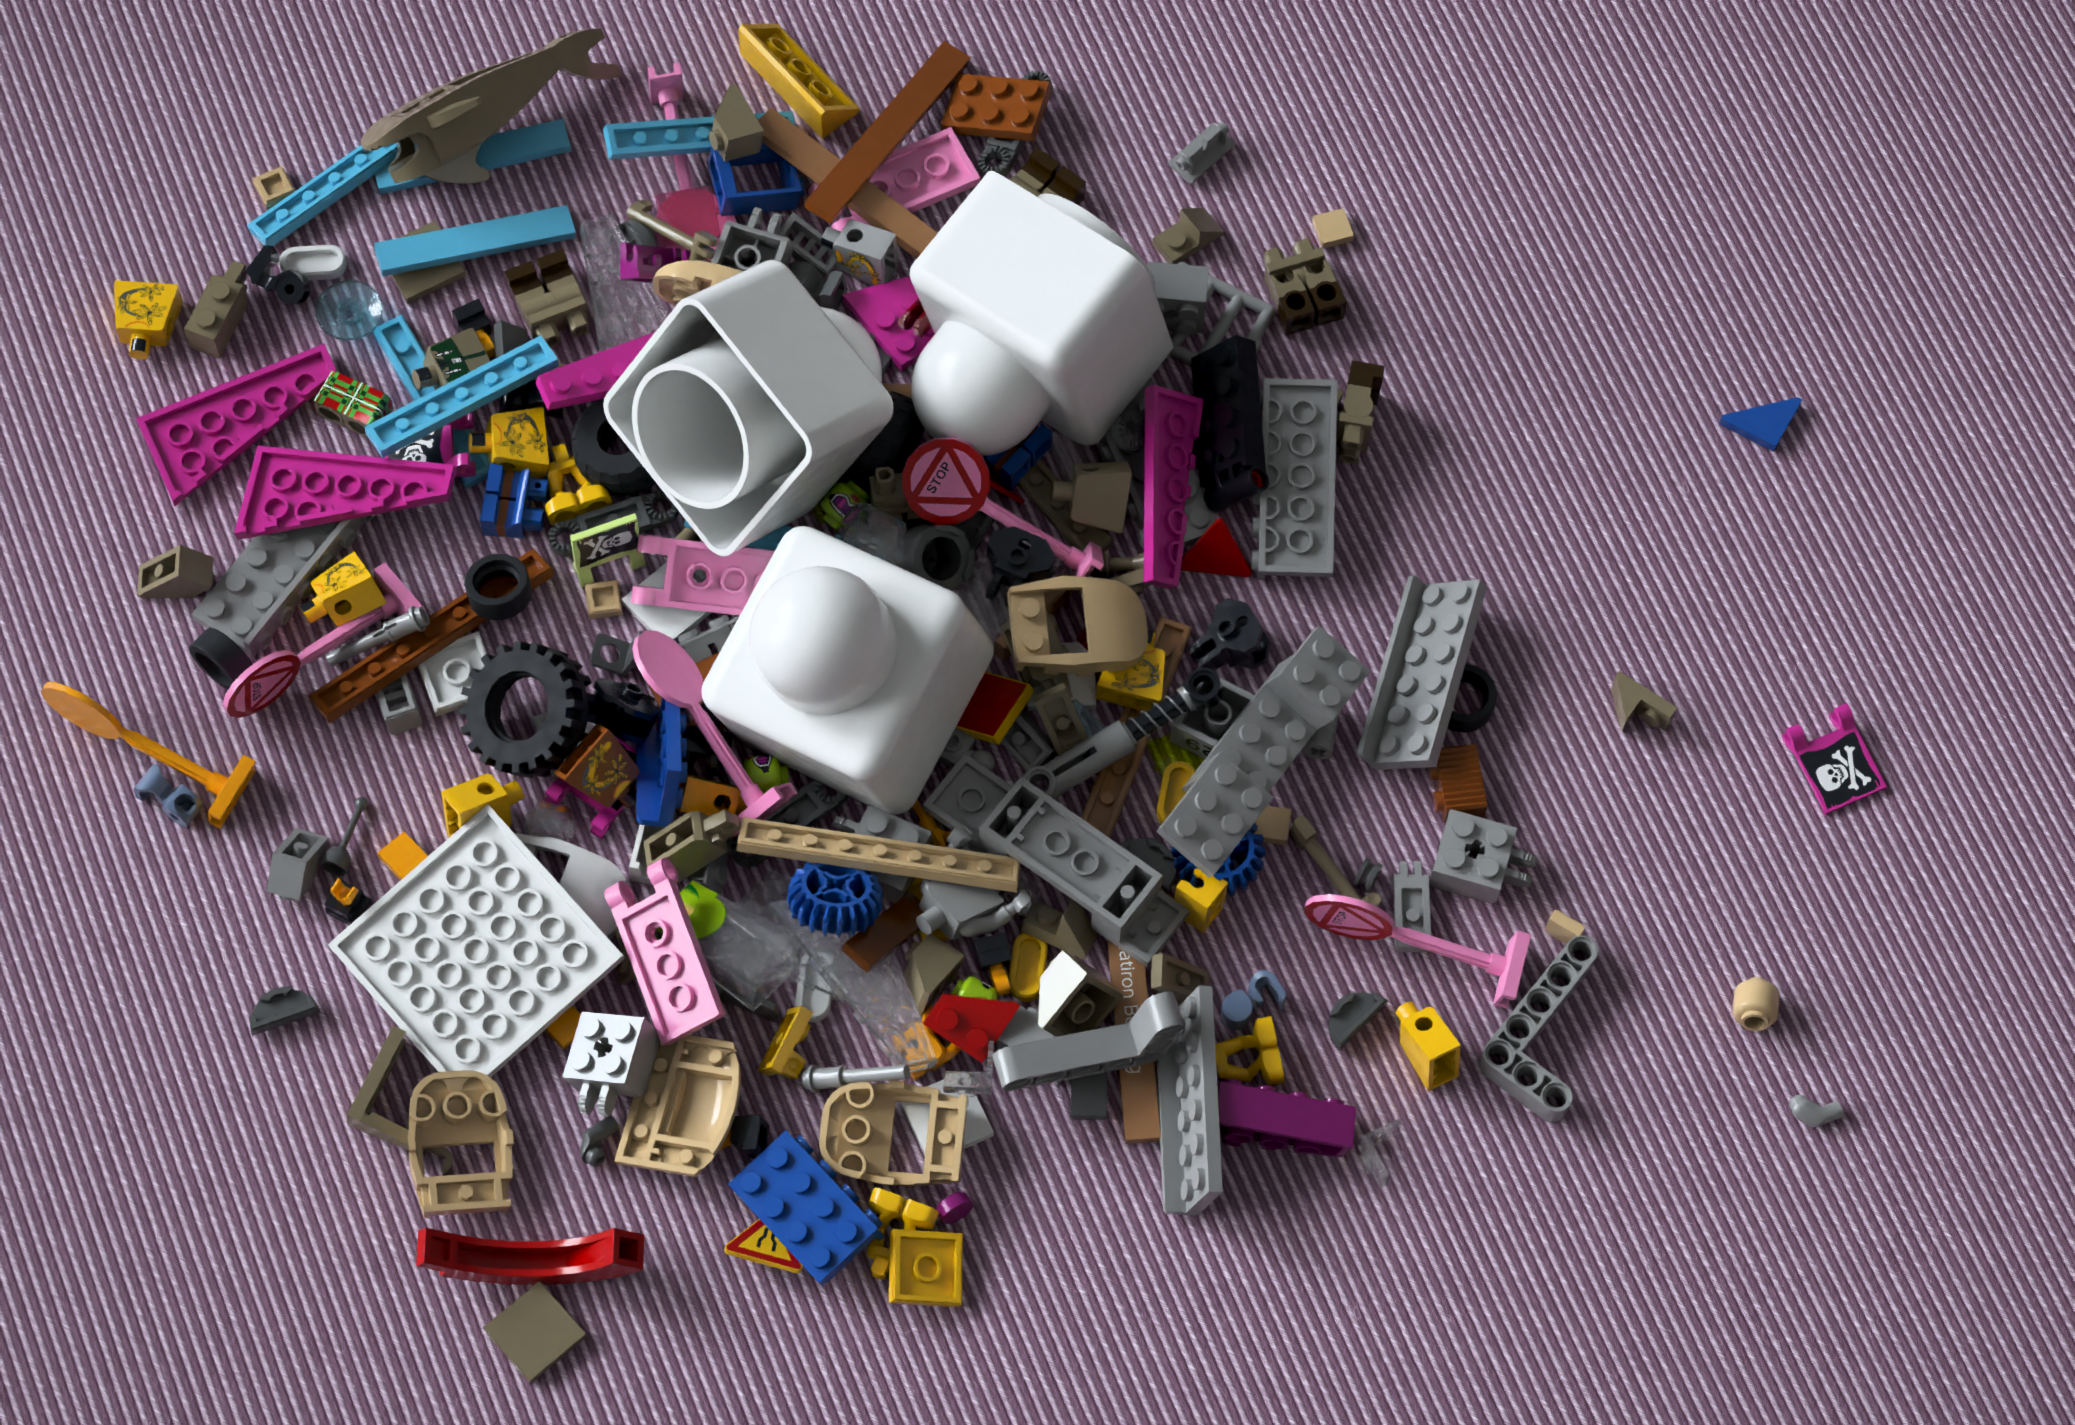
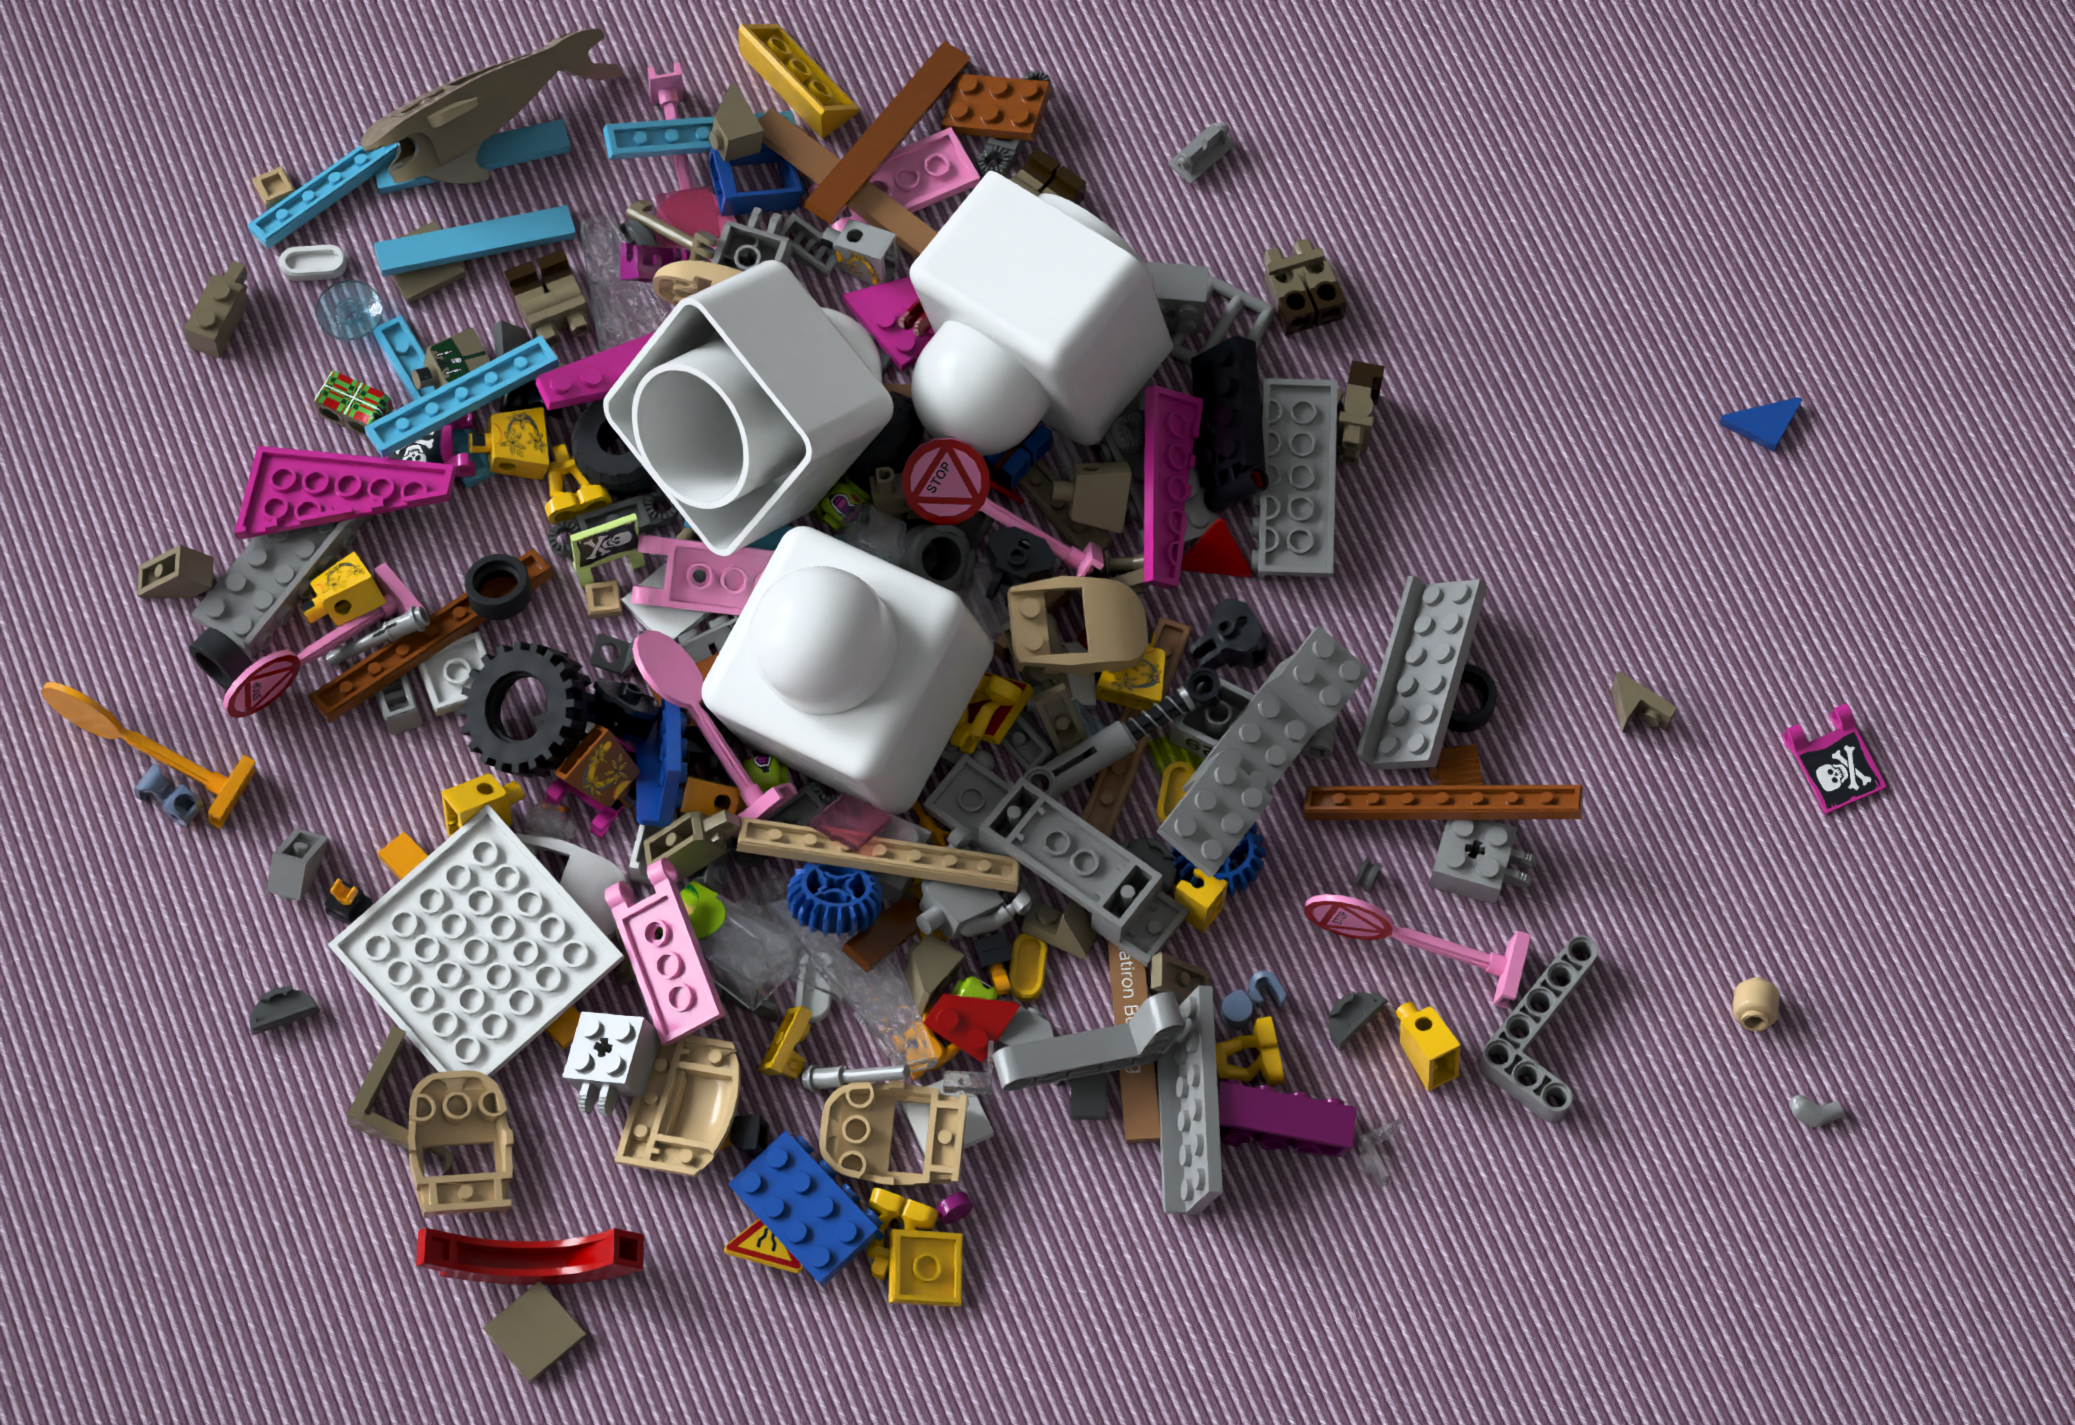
yellow torso [114,280,183,360] -> none
dark pink wing [136,344,337,506] -> none
black leg [245,245,311,304] -> none
dark grey hinge [320,797,369,876] -> none
black piece [452,298,496,359] -> none
blue hips [480,463,549,538] -> none
dark grey arm [579,1116,619,1167] -> none
dark grey leg [789,261,848,311] -> none
dark tan slope [1038,950,1124,1037] -> none
dark tan slope [1152,208,1224,264] -> none
tan tile [1254,806,1291,845] -> none
dark tan hinge [1290,816,1381,907] -> none
tan tile [1312,208,1354,249] -> none
light grey hinge [1393,861,1431,952] -> none
tan tile [1545,910,1585,944] -> none
none -> clear pink piece [809,792,892,851]
none -> yellow piece [950,675,1023,754]
none -> dark orange tile [1303,785,1584,820]

